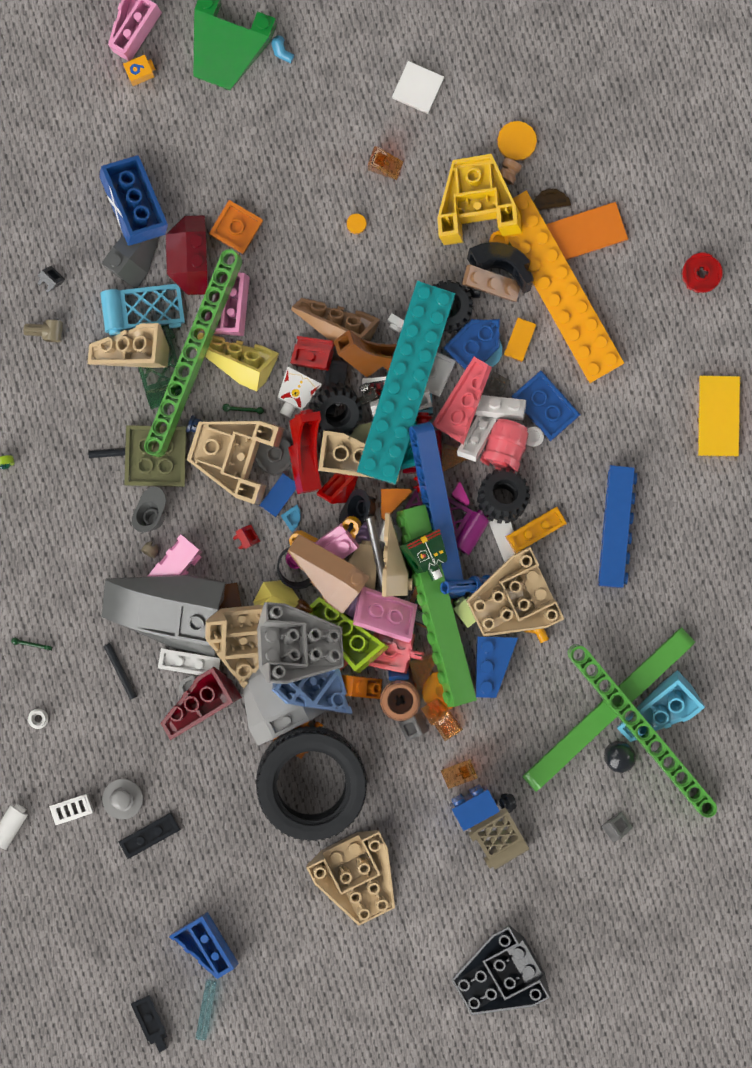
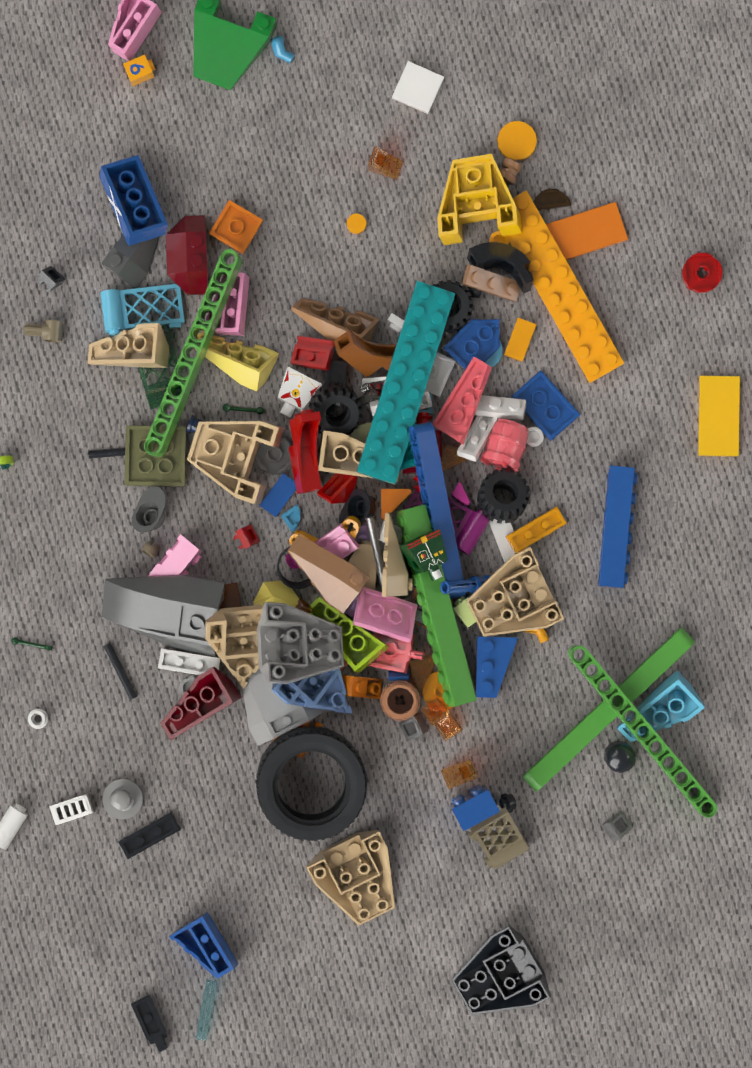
clear smoke tile [484,371,510,397] -> none

